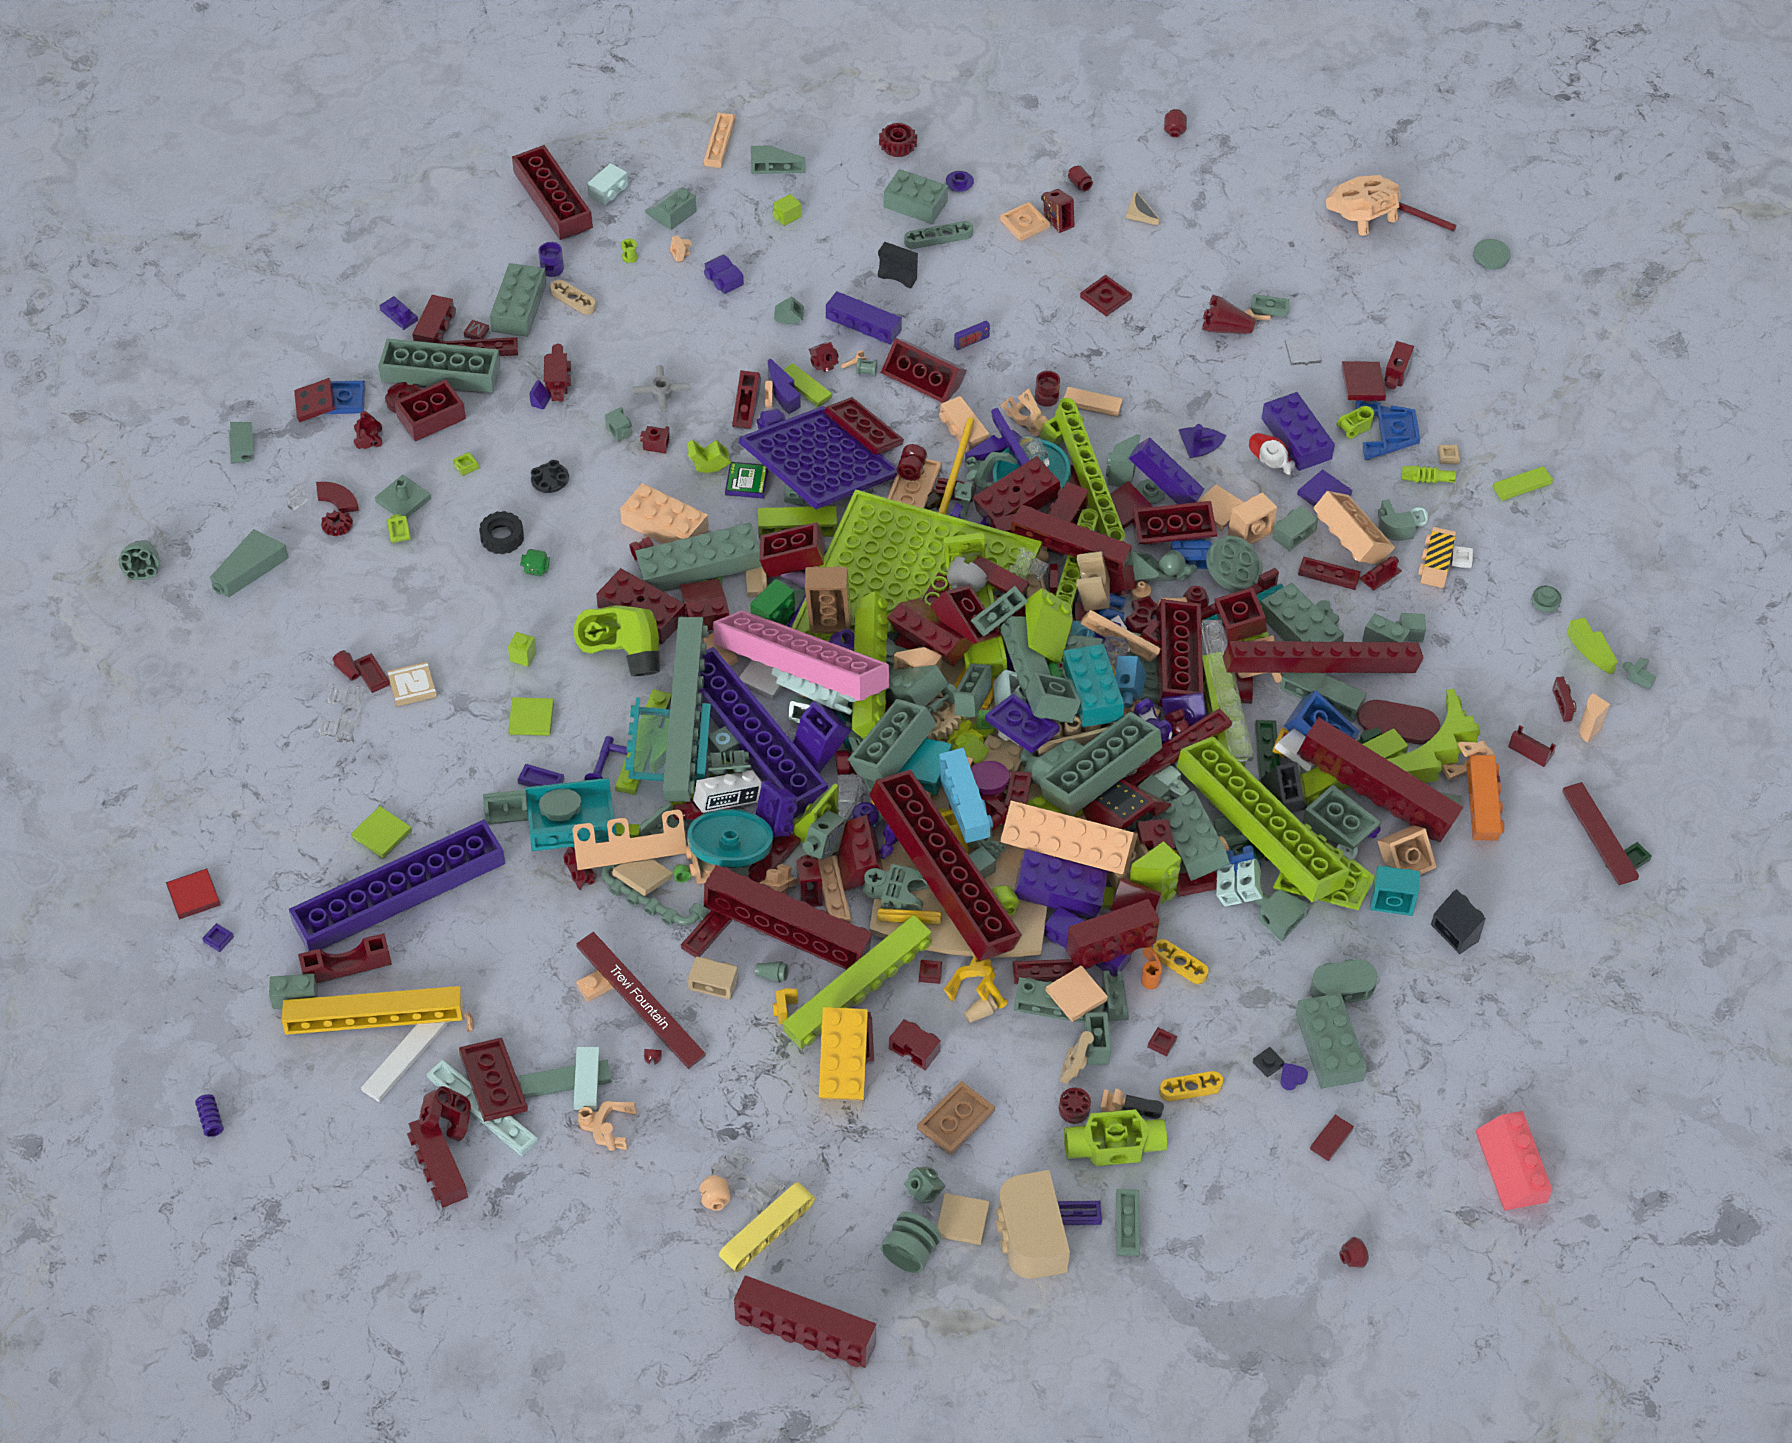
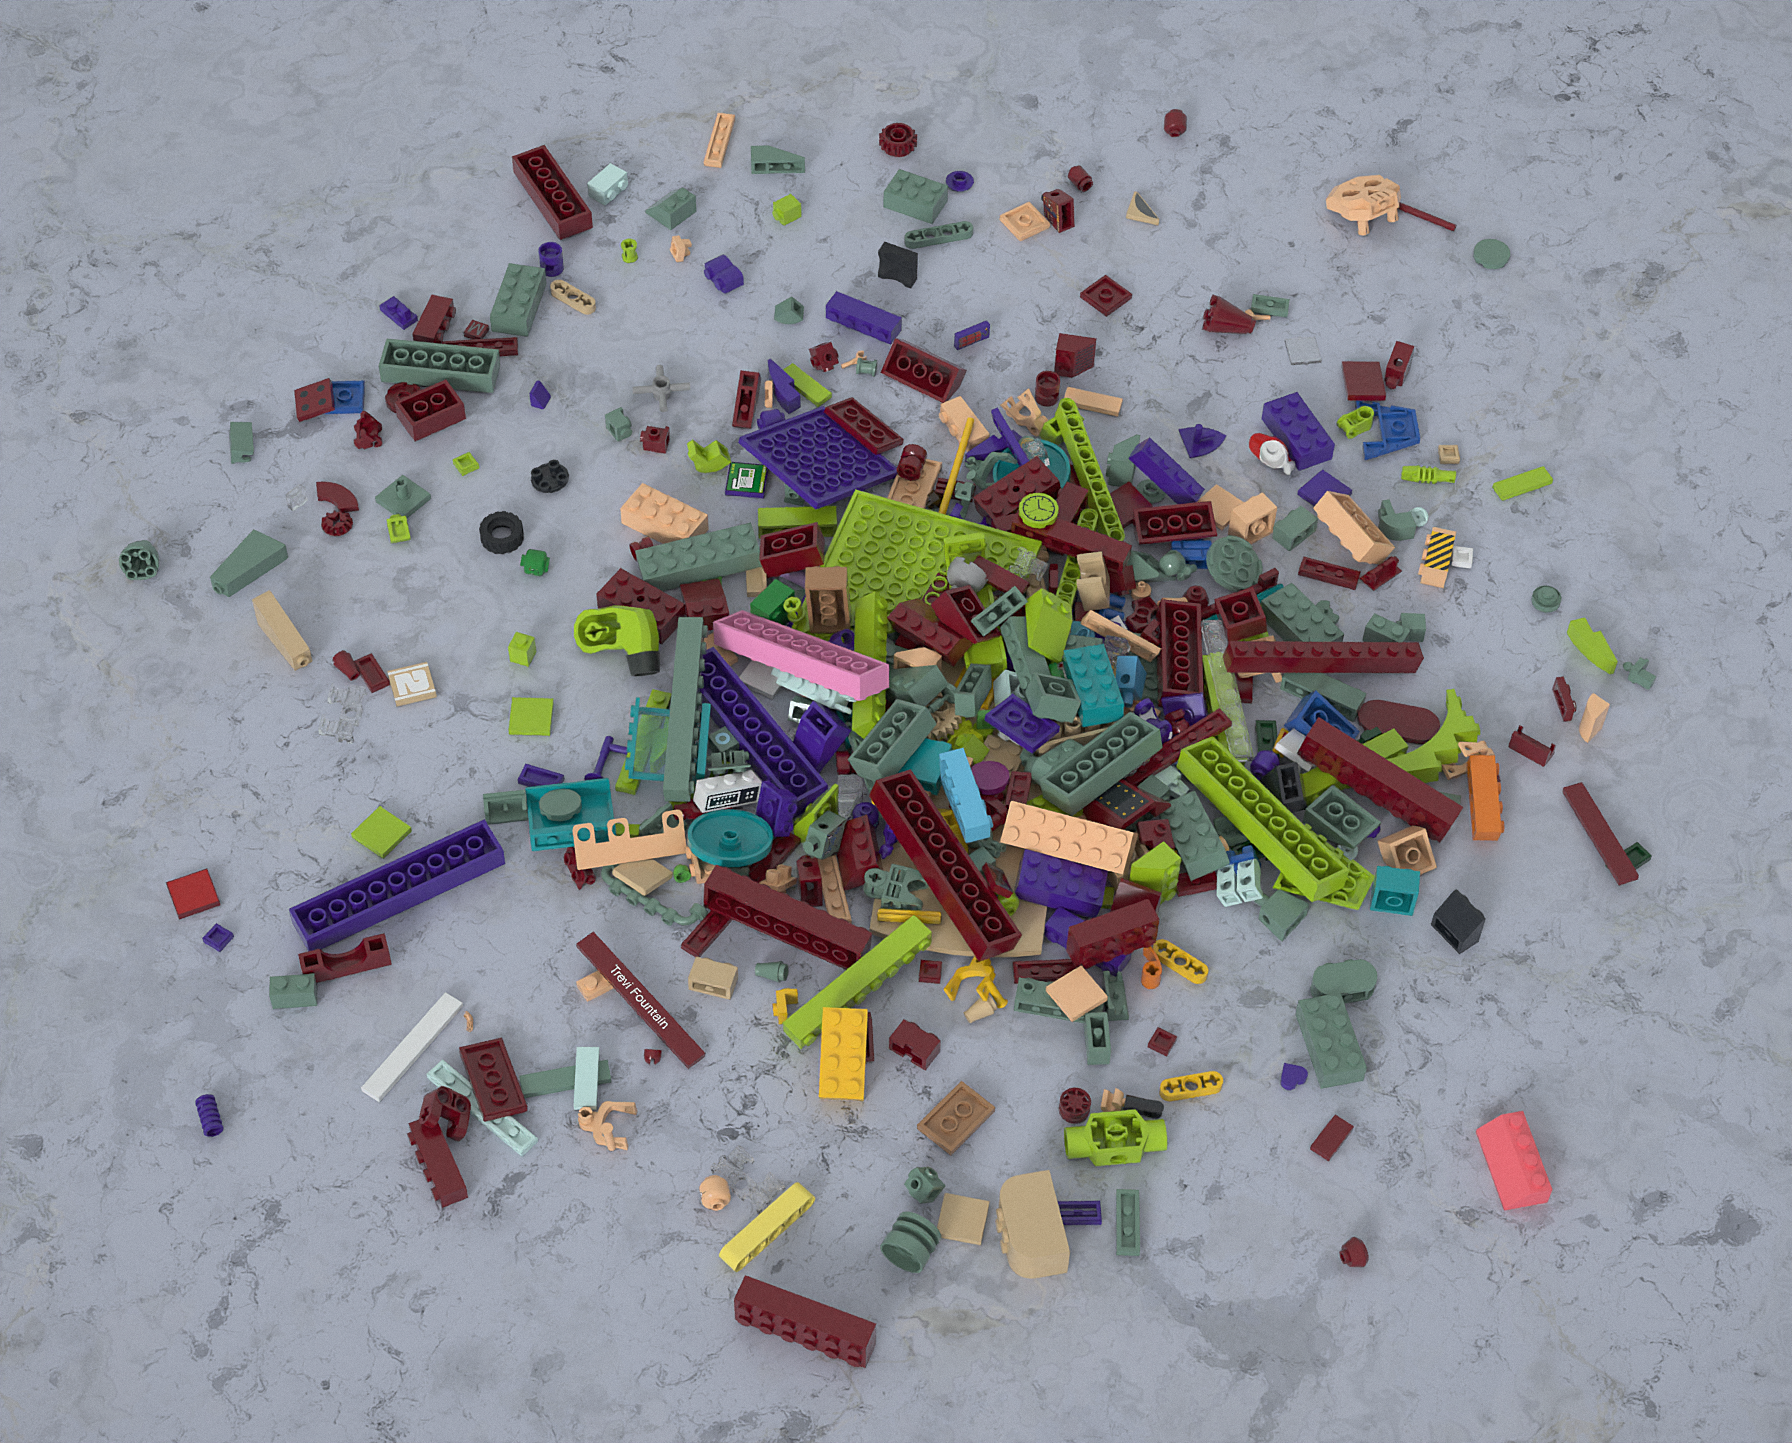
yellow brick [282,986,463,1035] -> none
dark red hinge [544,343,571,401] -> none
tan plate [1059,1031,1094,1084] -> none
black plate [1252,1047,1285,1078] -> none
none -> tan slope [252,590,312,671]
none -> lime bush [783,597,806,623]
none -> dark red tile [982,862,1013,898]
none -> lime tile [1018,493,1059,528]
none -> dark red slope [1054,333,1097,378]
none -> dark purple head [1249,750,1280,780]

